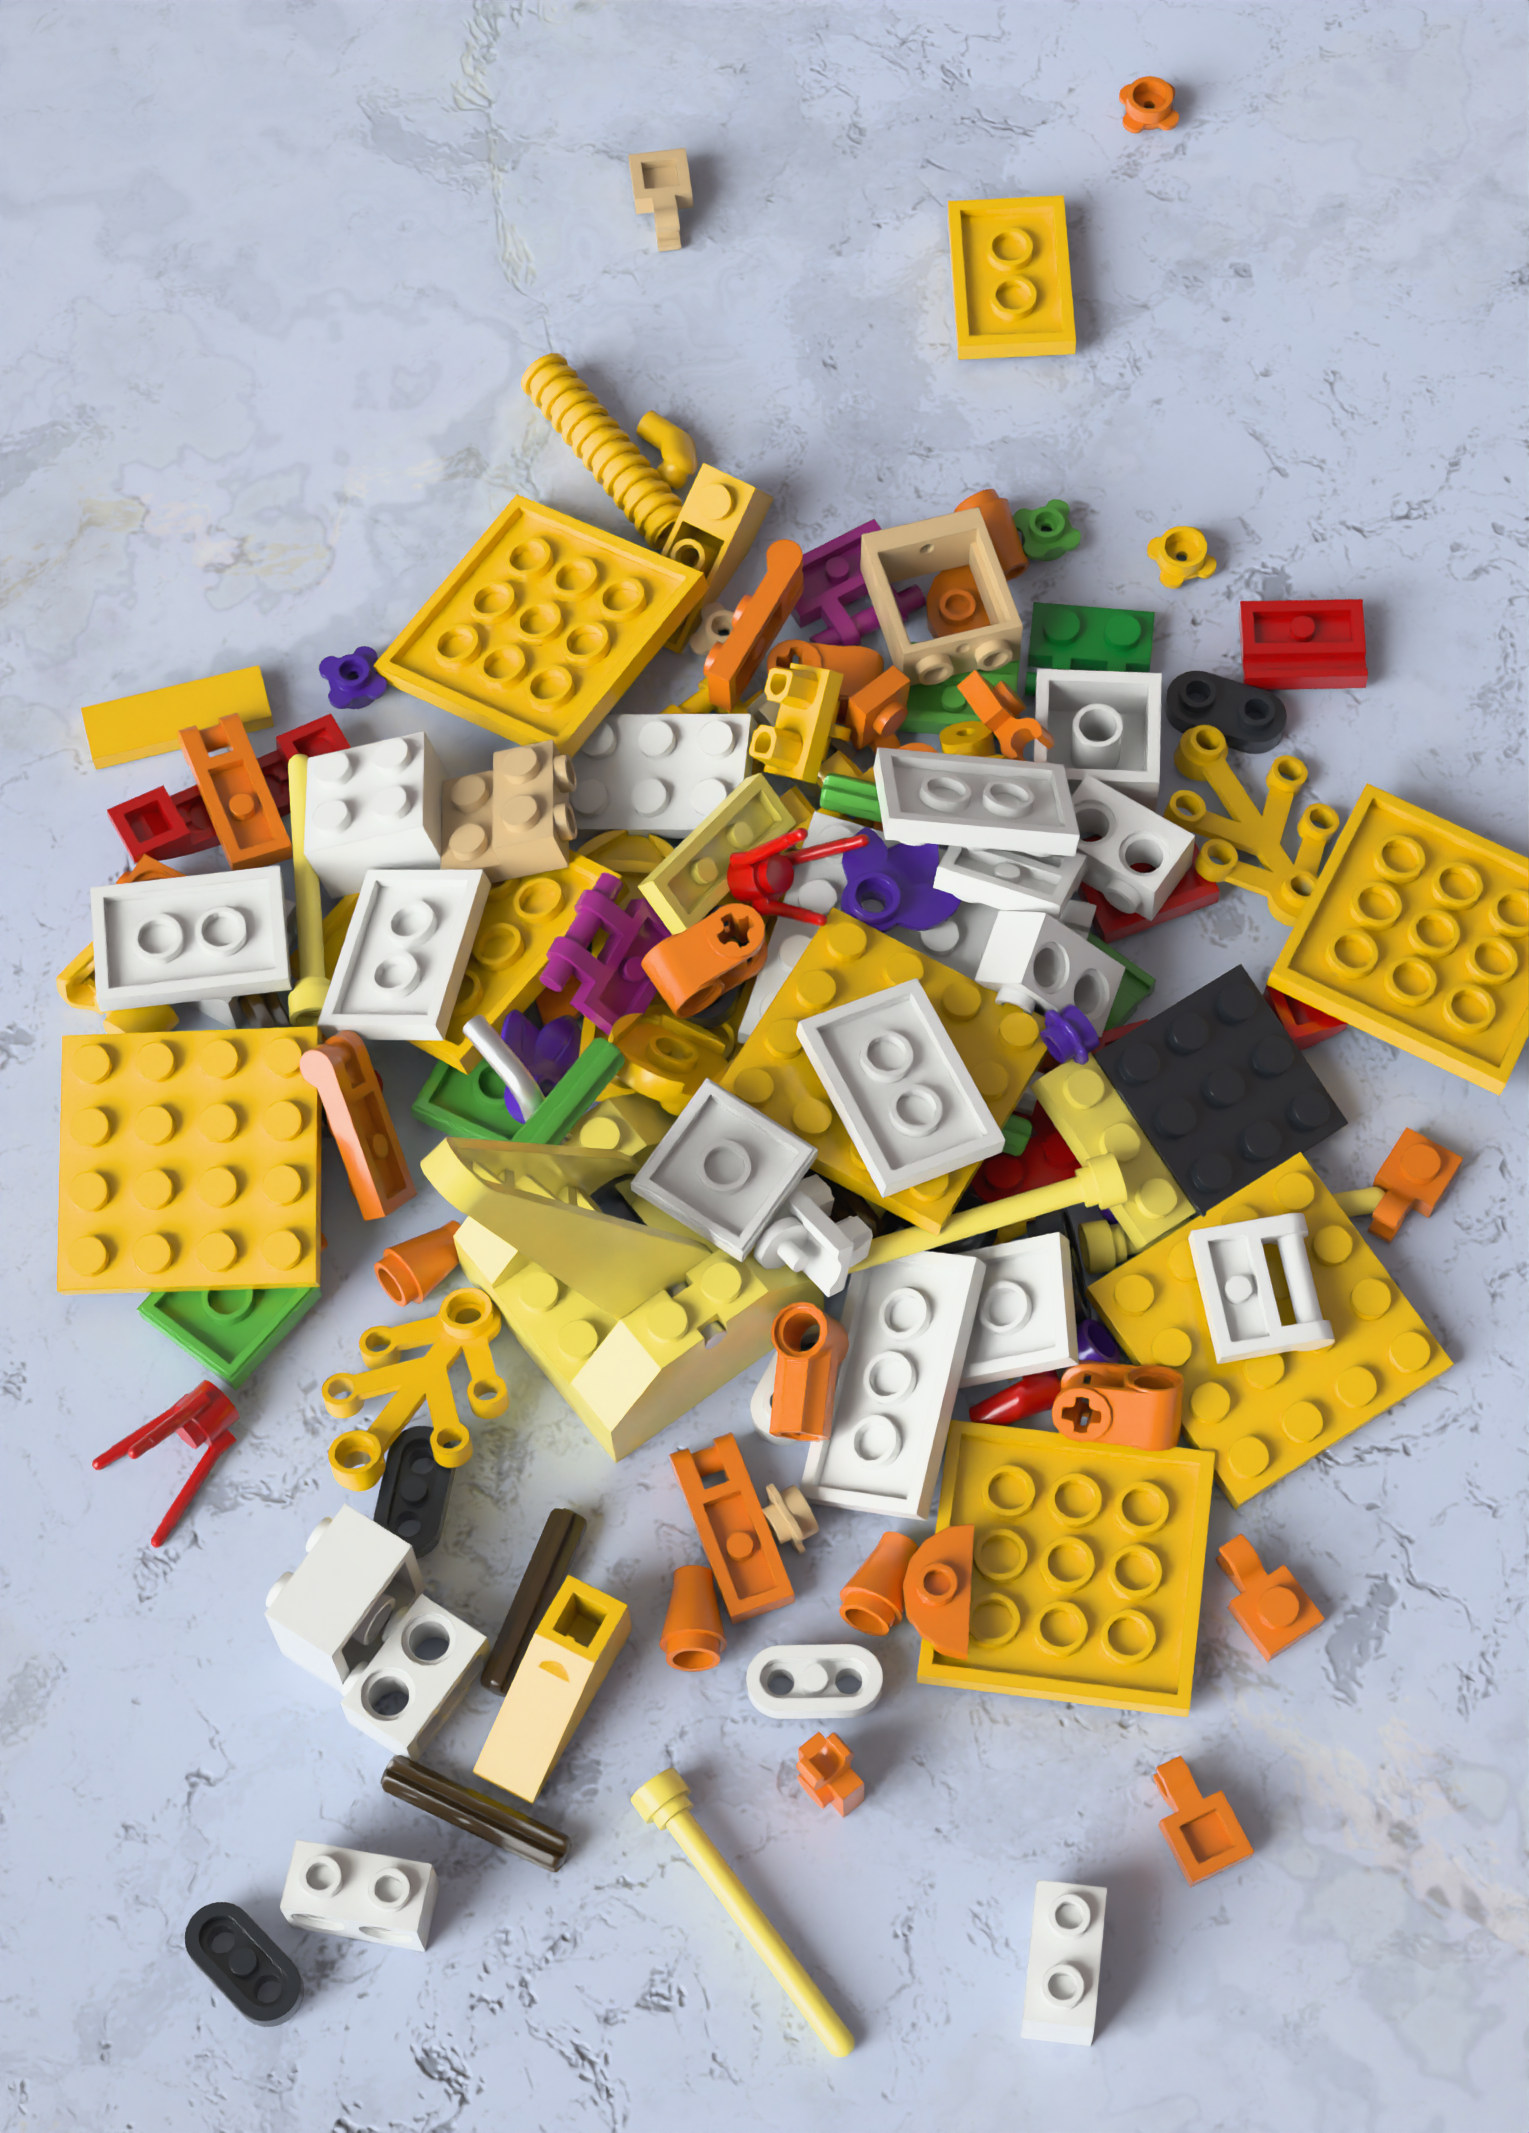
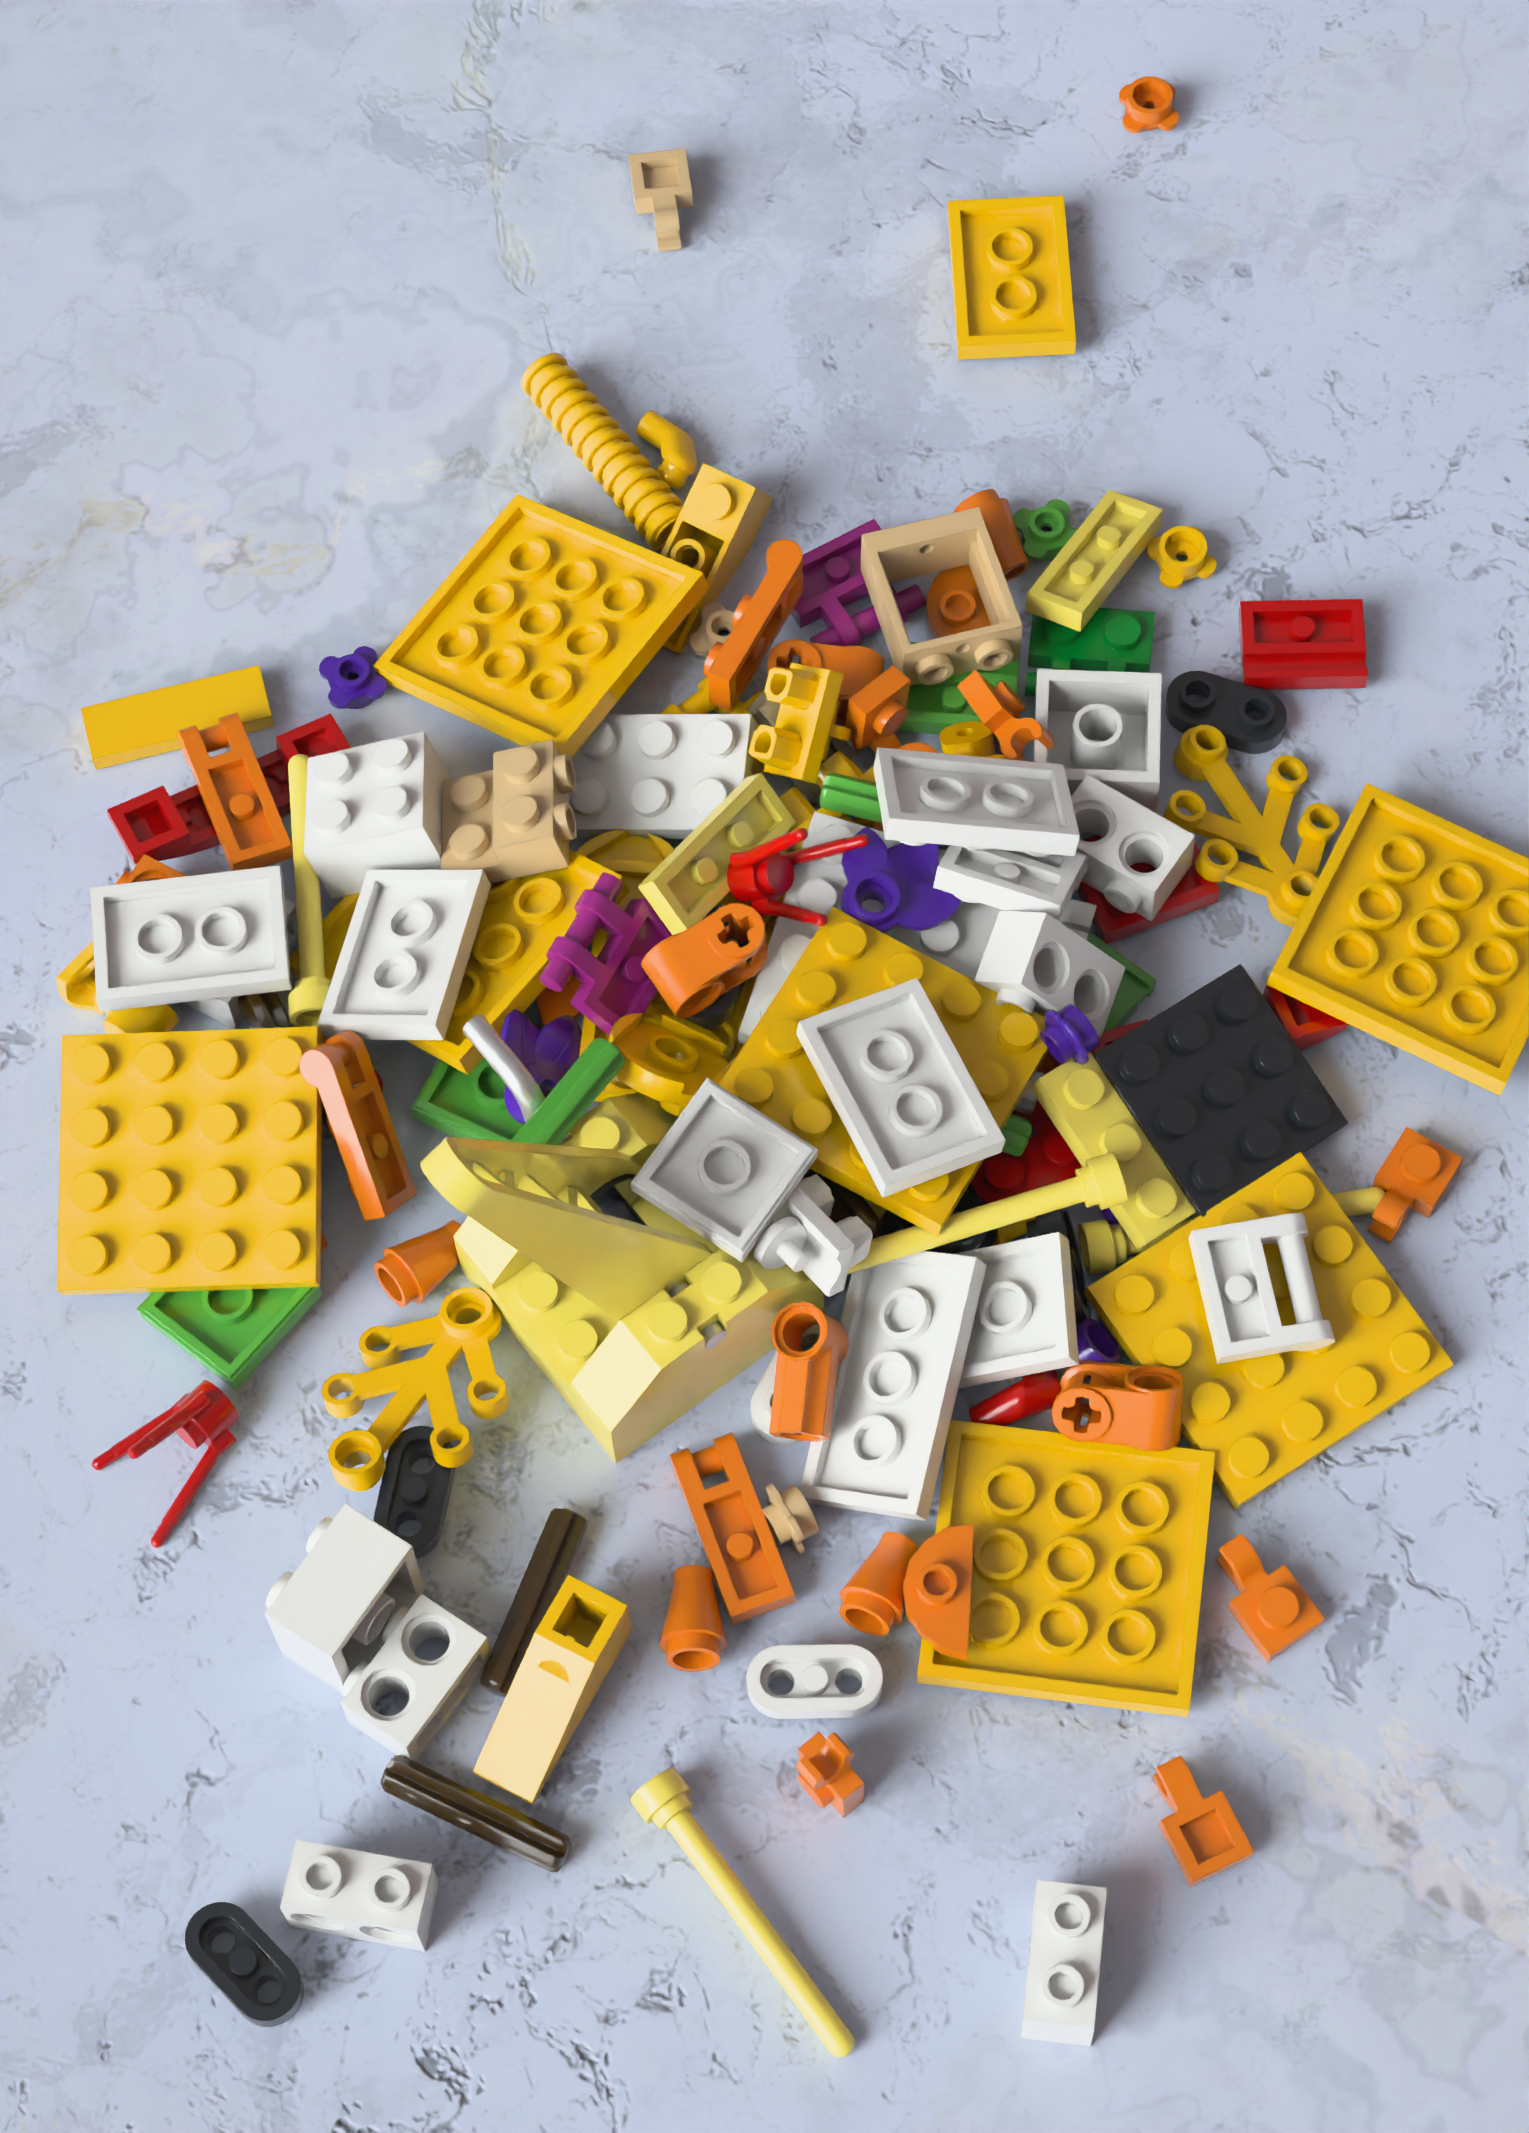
none -> light yellow plate [1026,490,1163,632]

